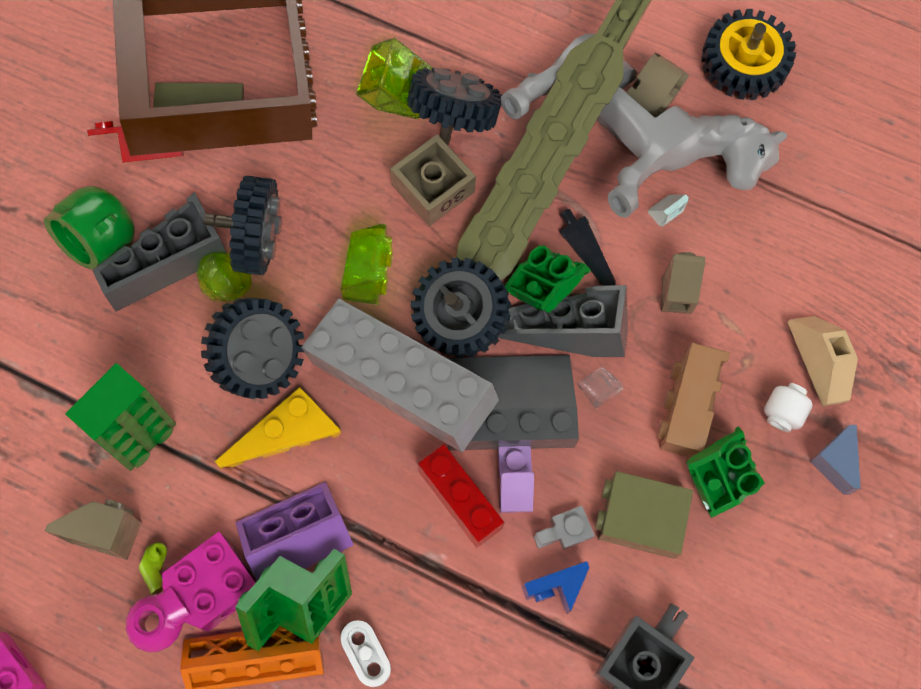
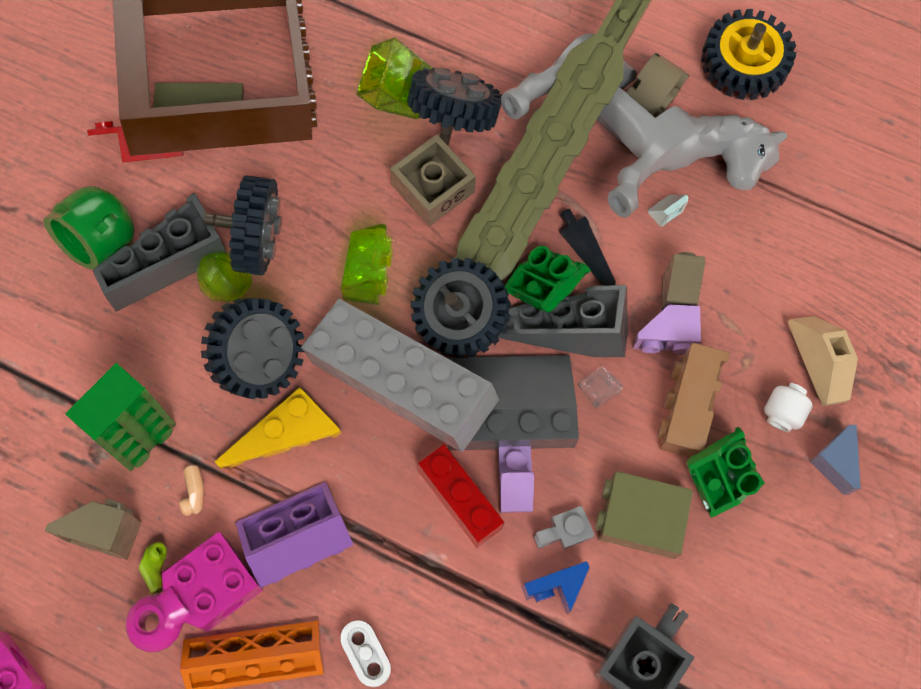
green bracket [235,549,352,651] -> none
none -> light nougat arm [179,466,204,516]
none -> lavender slope [633,305,701,355]

